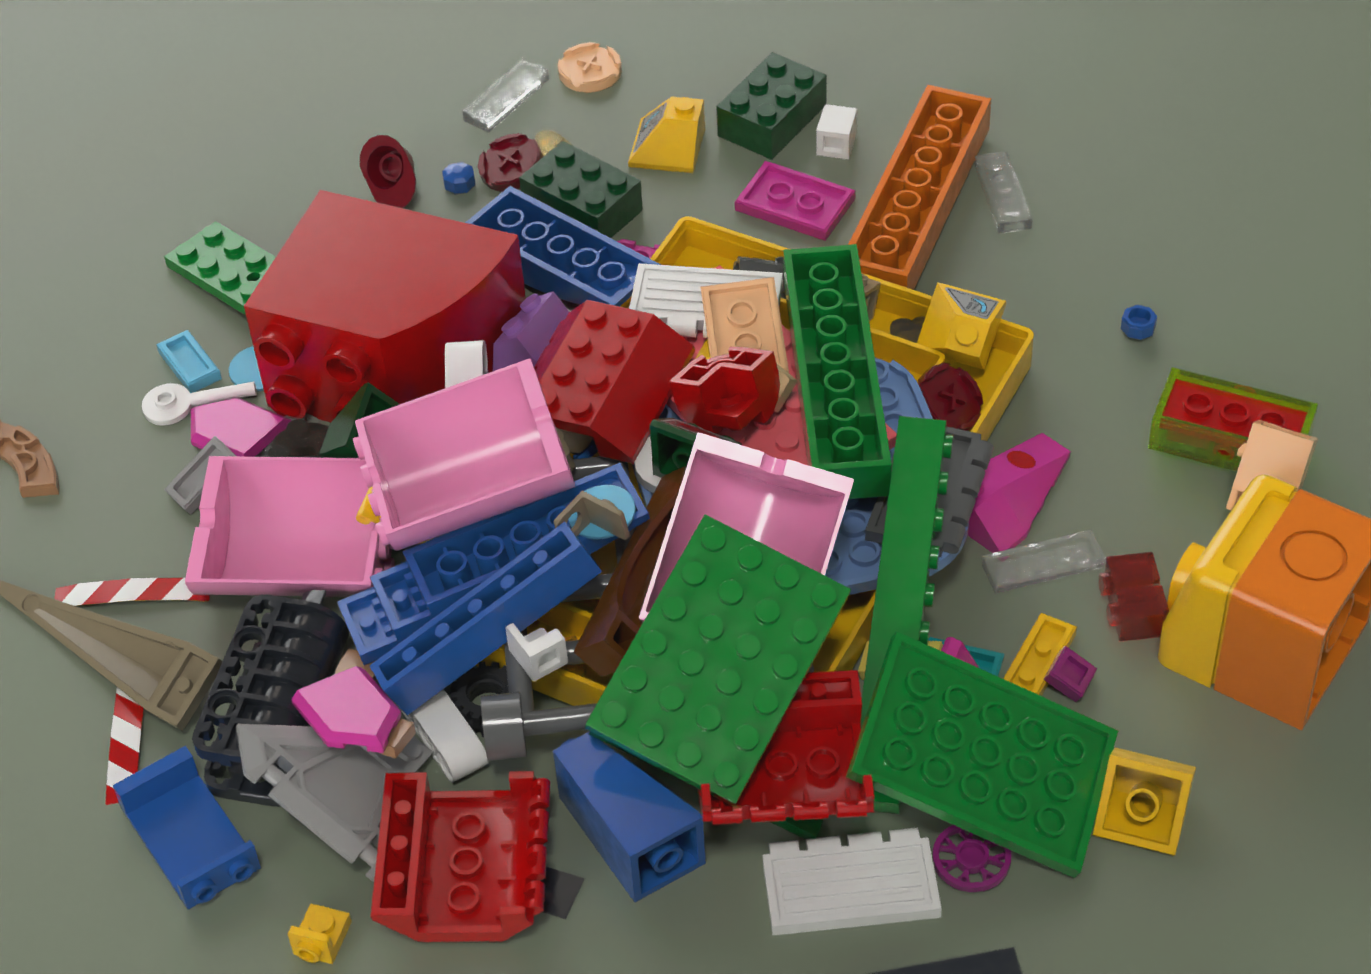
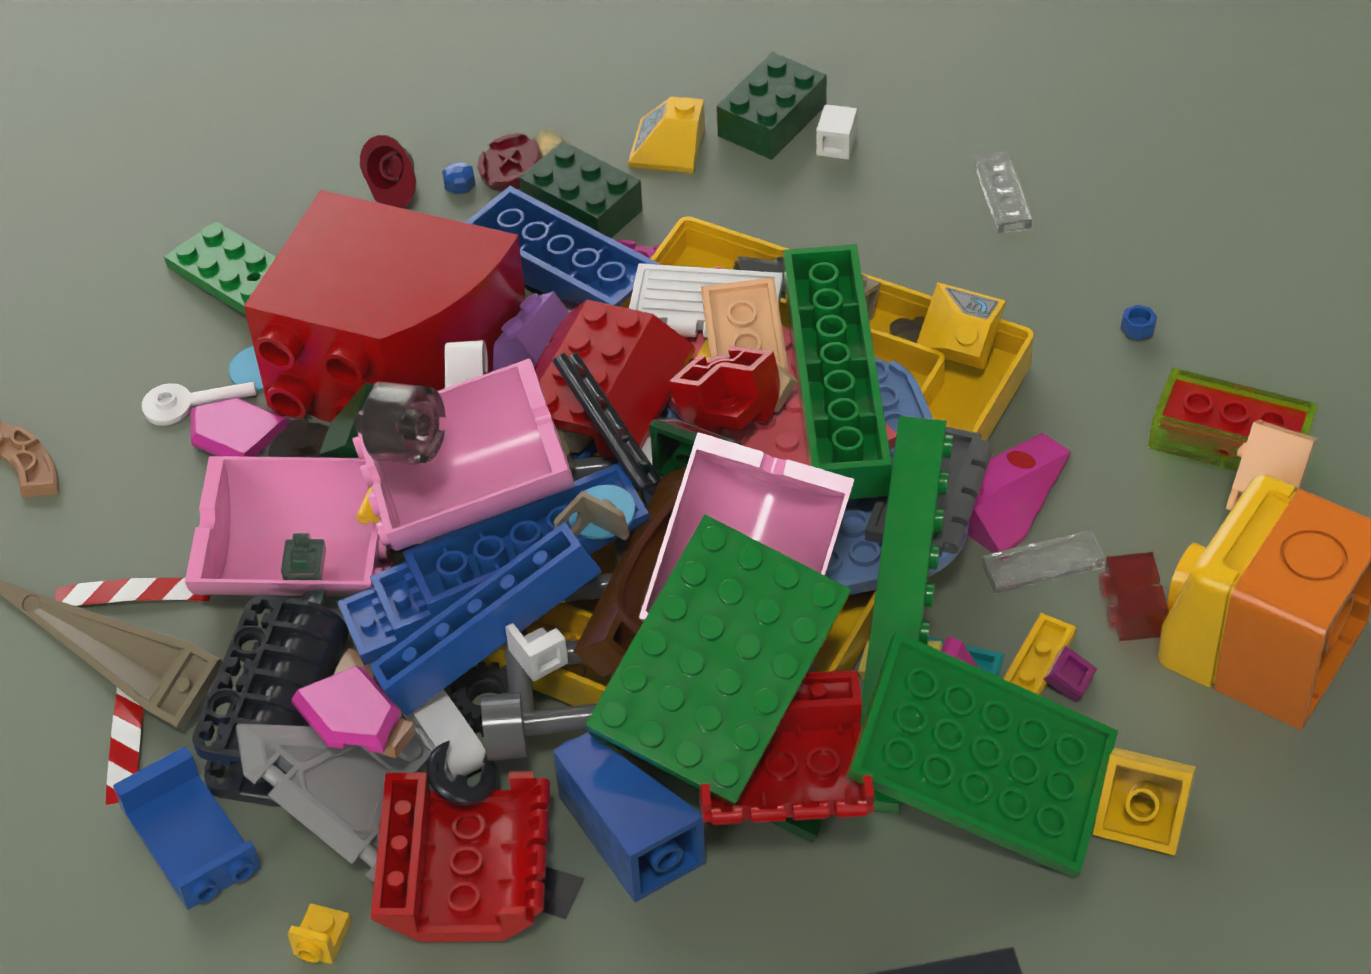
medium azure tile [156,330,222,393] -> none
light grey tile [164,436,236,515] -> none
clear plate [462,58,549,133] -> none
light nougat tile [557,42,622,93] -> none
dark pink tile [735,161,856,241] -> none
white hinge [762,827,942,936] -> none
orange brick [848,84,991,290] -> none
dark red tile [918,363,983,431] -> none
magenta wheel [932,825,1012,892] -> none
none -> clear green tile [281,533,326,580]
none -> clear smoke brick [355,382,446,464]
none -> black head [426,740,498,806]
none -> black bar [552,352,661,491]

